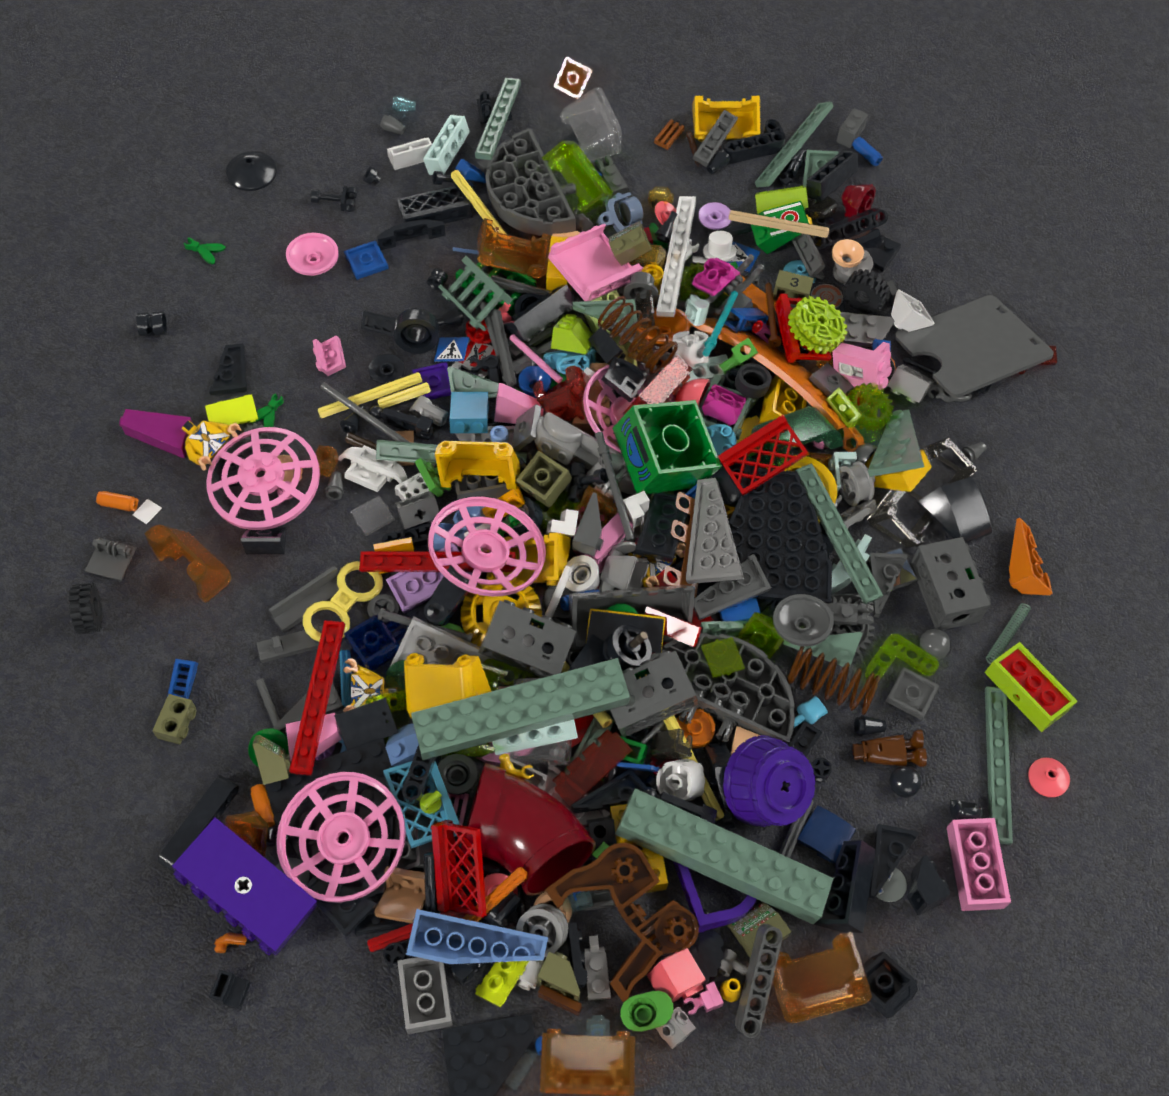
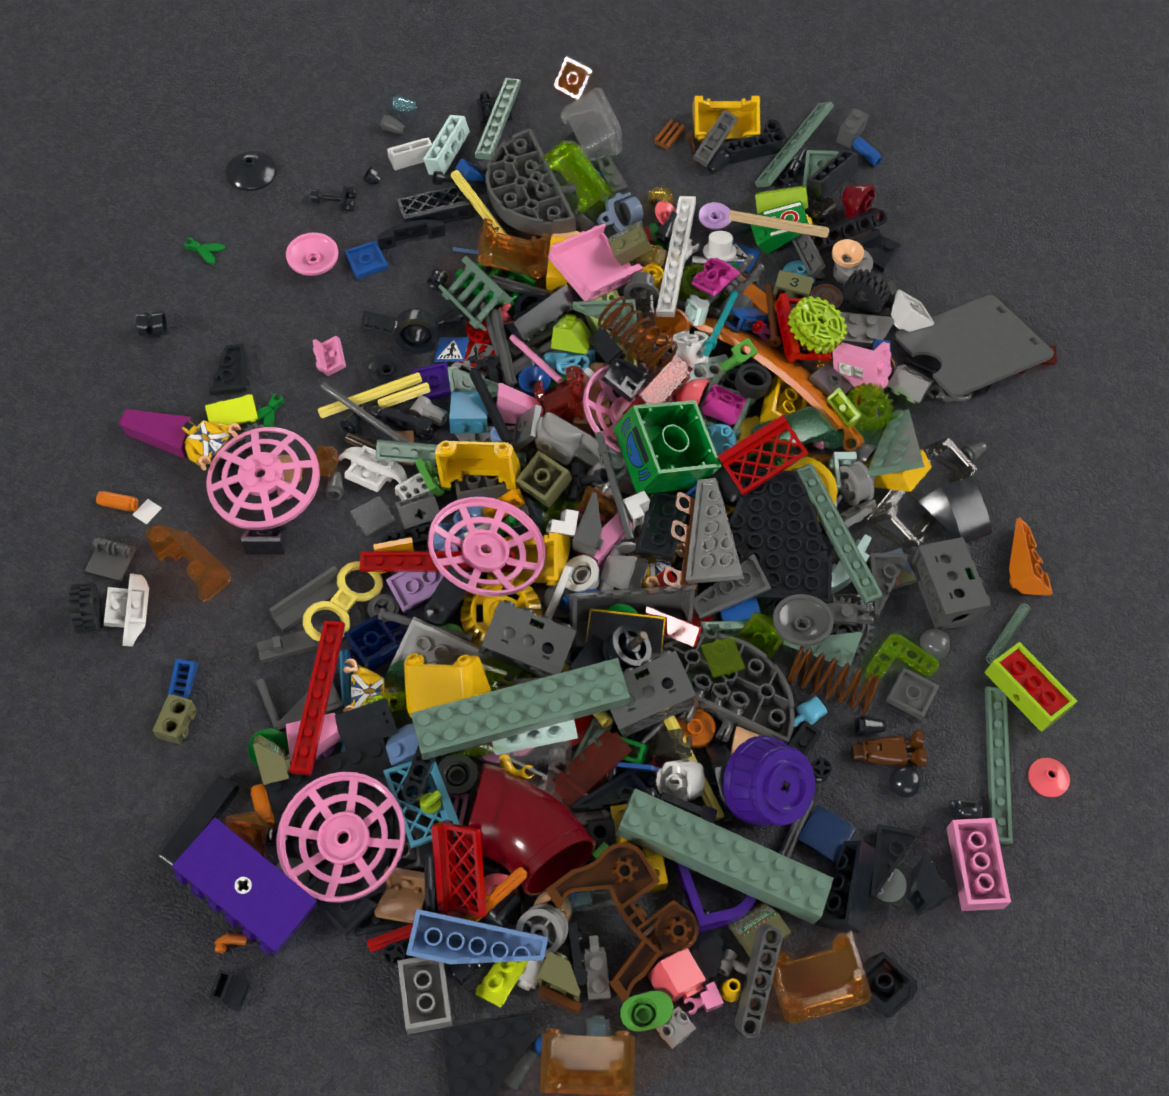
none -> white plate [104,573,149,647]
none -> black axle [470,370,513,444]

